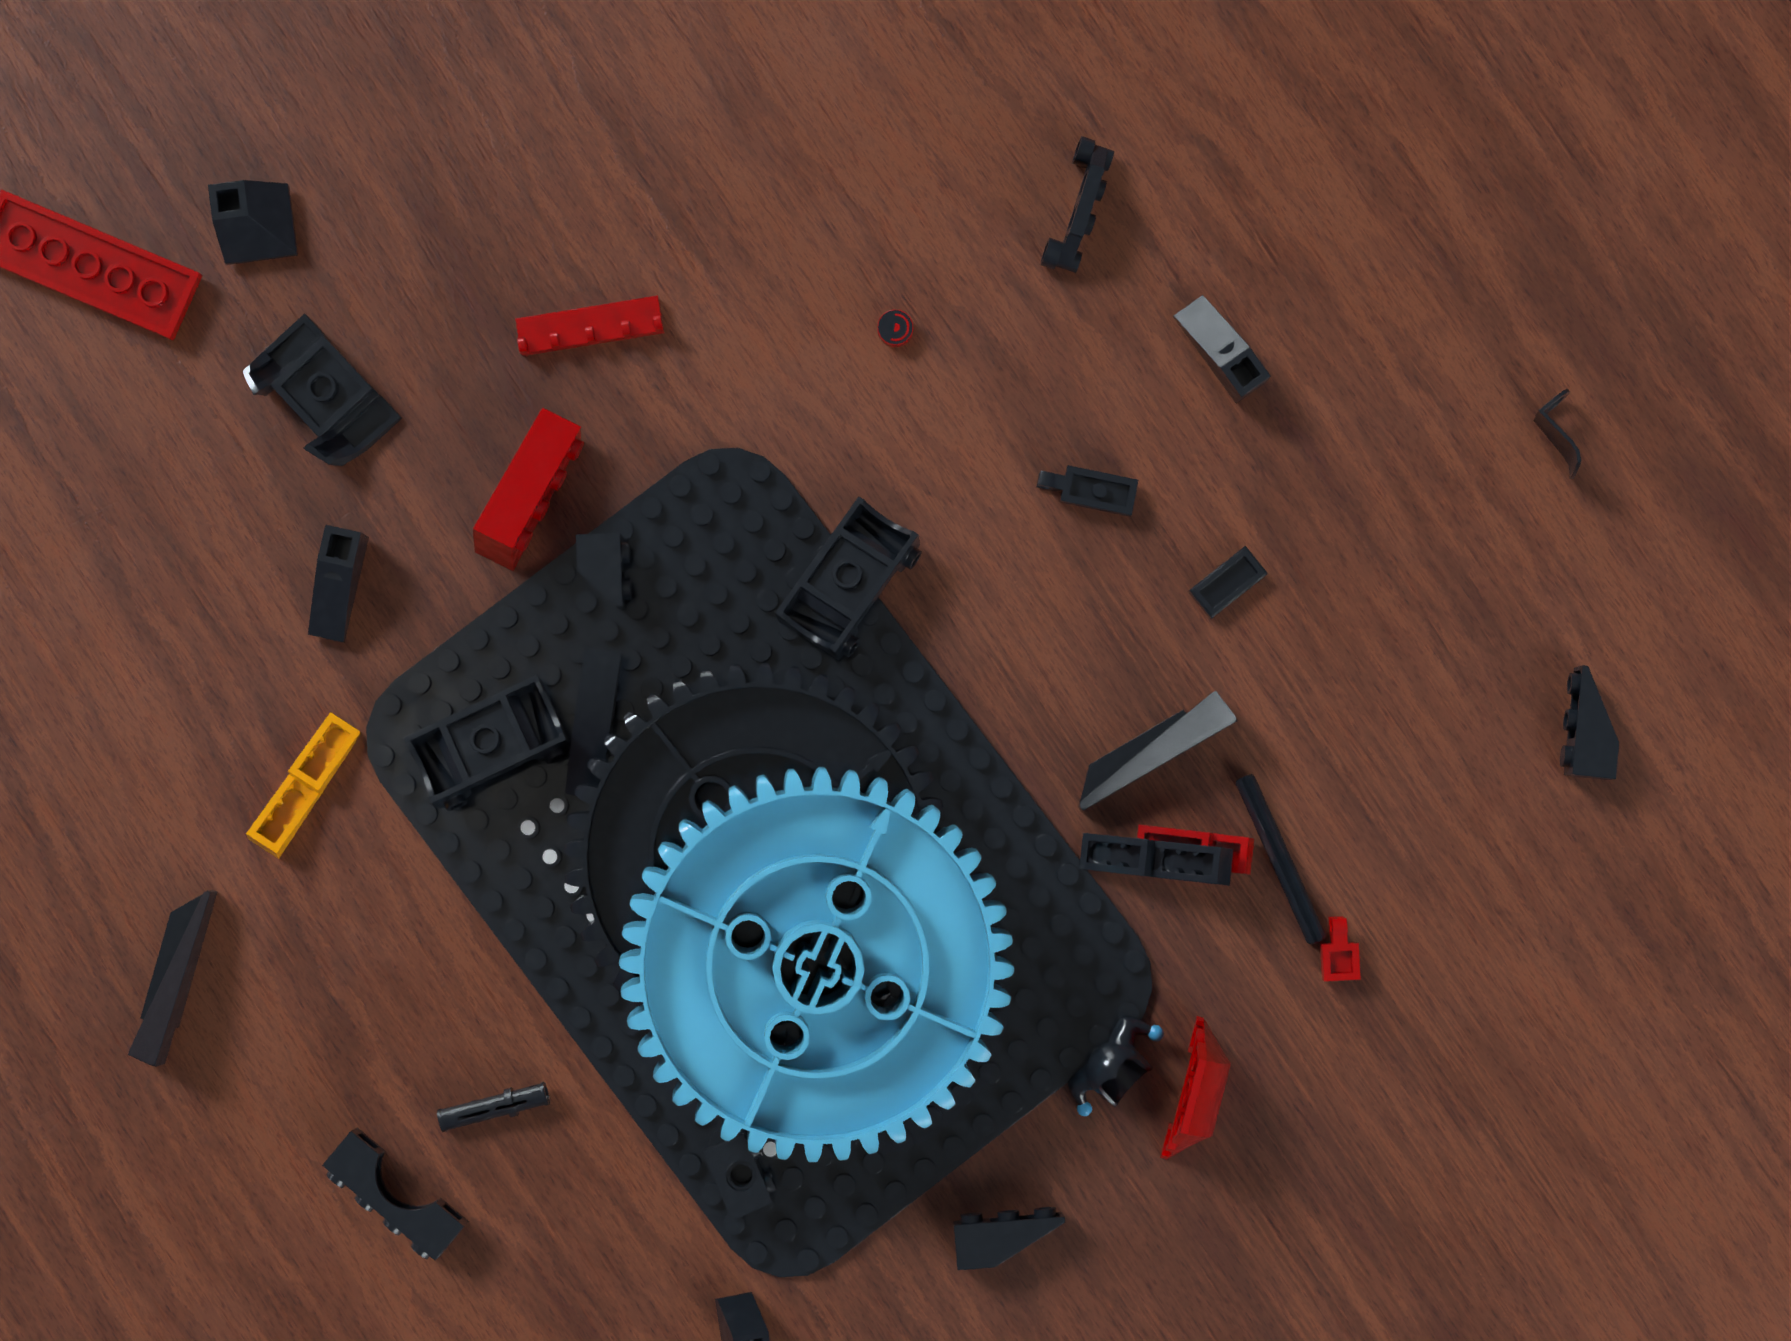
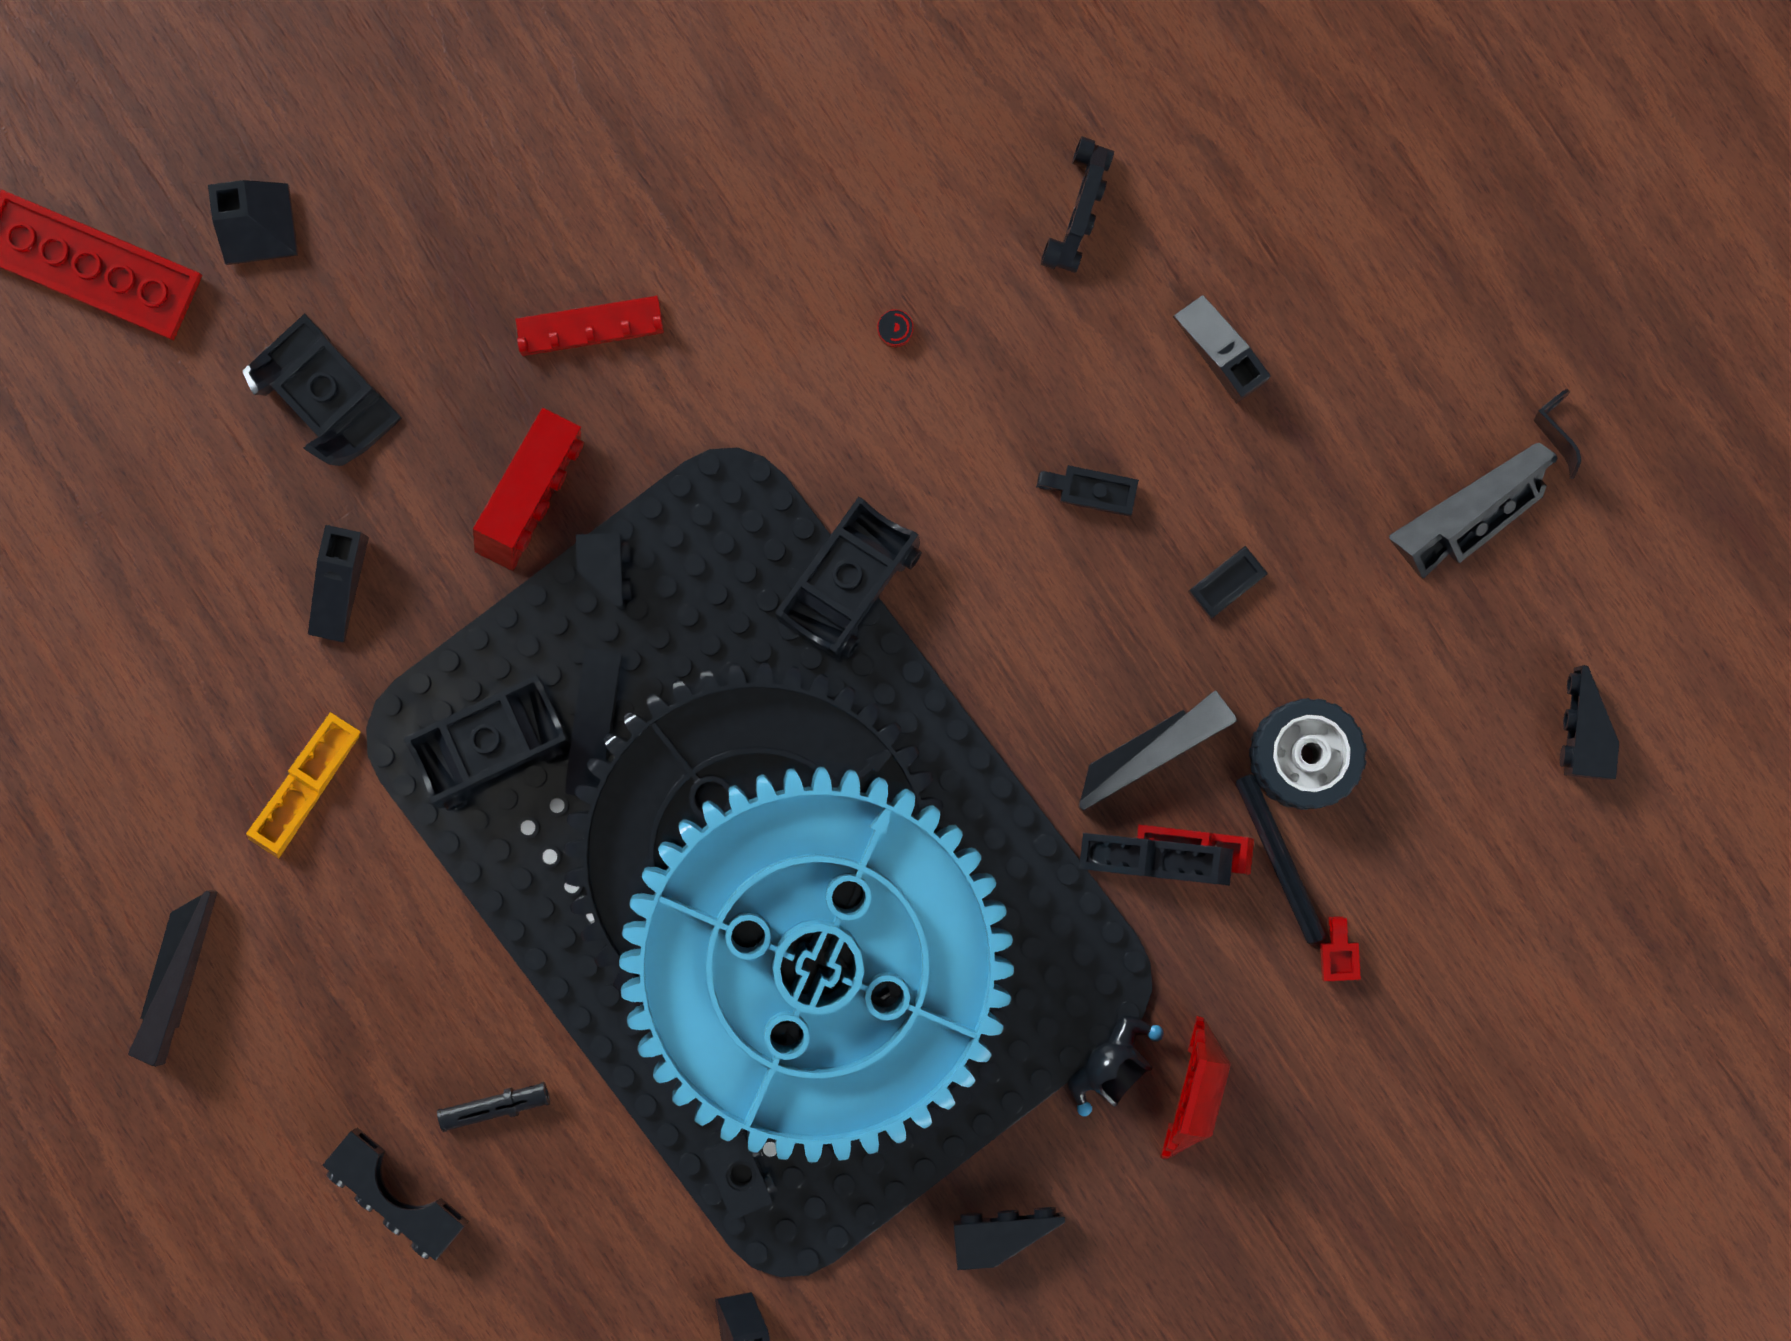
none -> wheel [1249,698,1367,810]
none -> black wedge [1389,443,1558,579]

